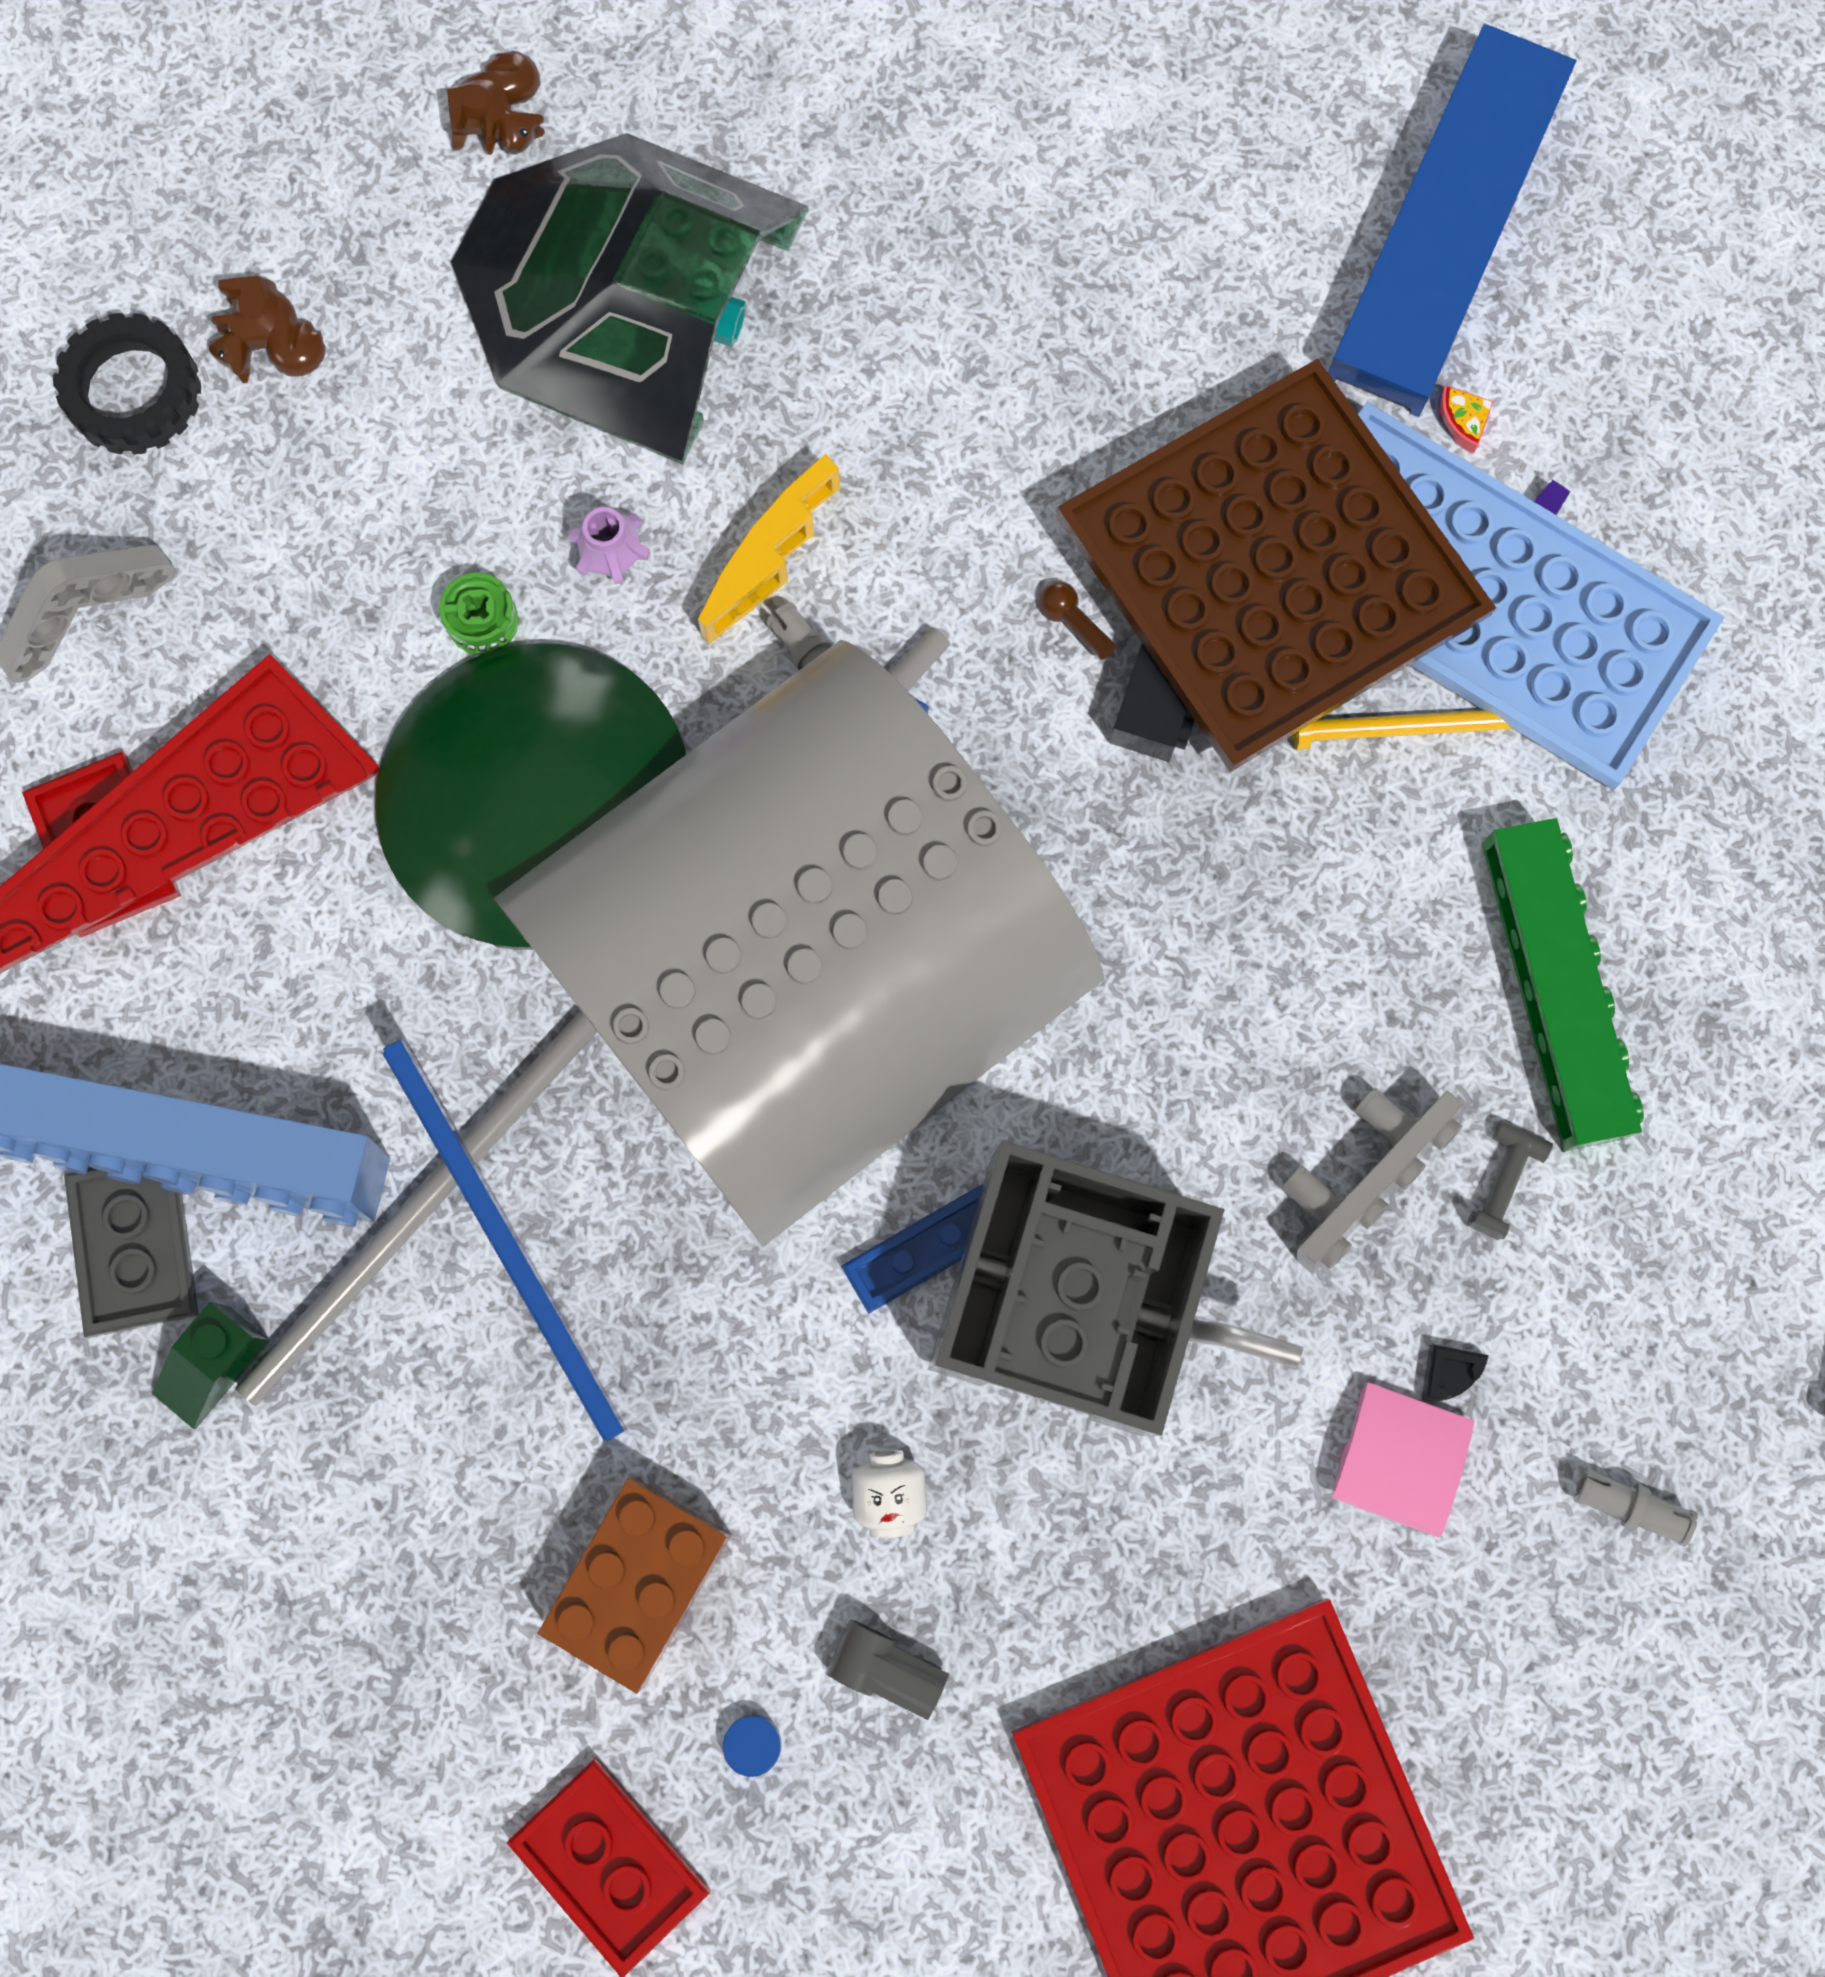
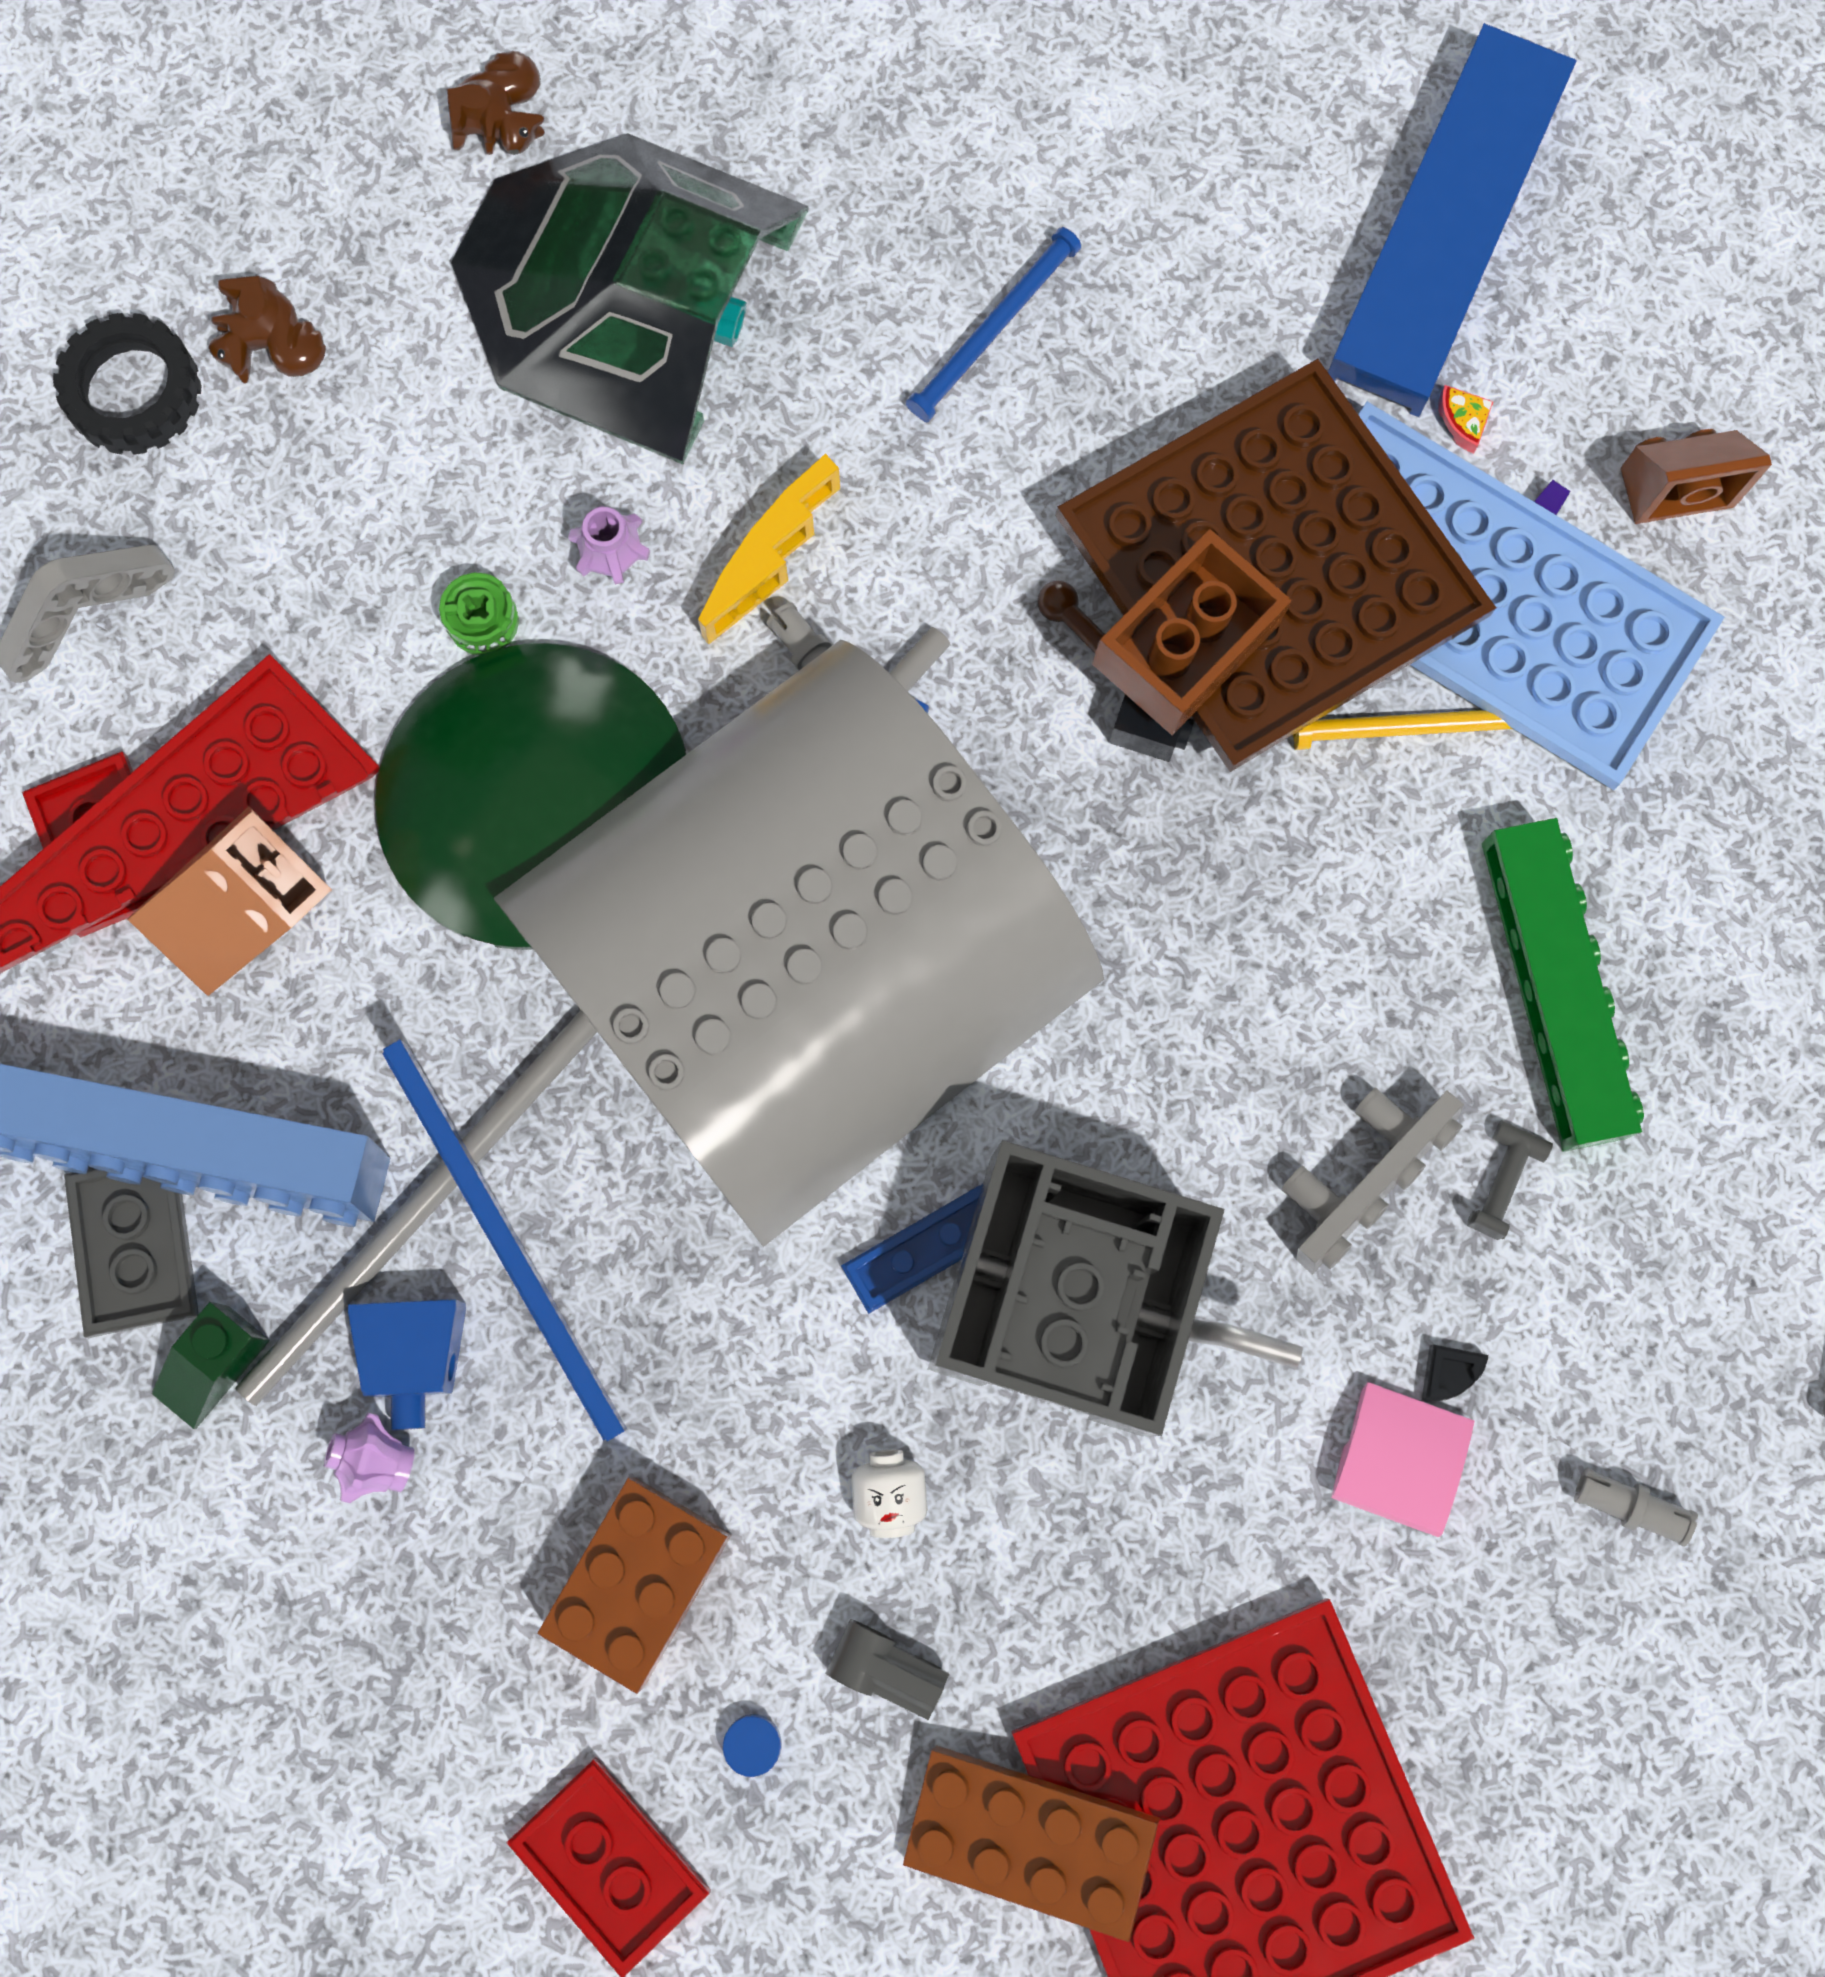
none -> nougat slope [127,807,332,996]
none -> lavender rock [324,1413,415,1503]
none -> blue torso [348,1300,466,1430]
none -> dark orange plate [903,1745,1160,1942]
none -> blue bar [906,227,1081,423]
none -> dark orange brick [1092,529,1292,735]
none -> dark orange slope [1621,429,1772,524]

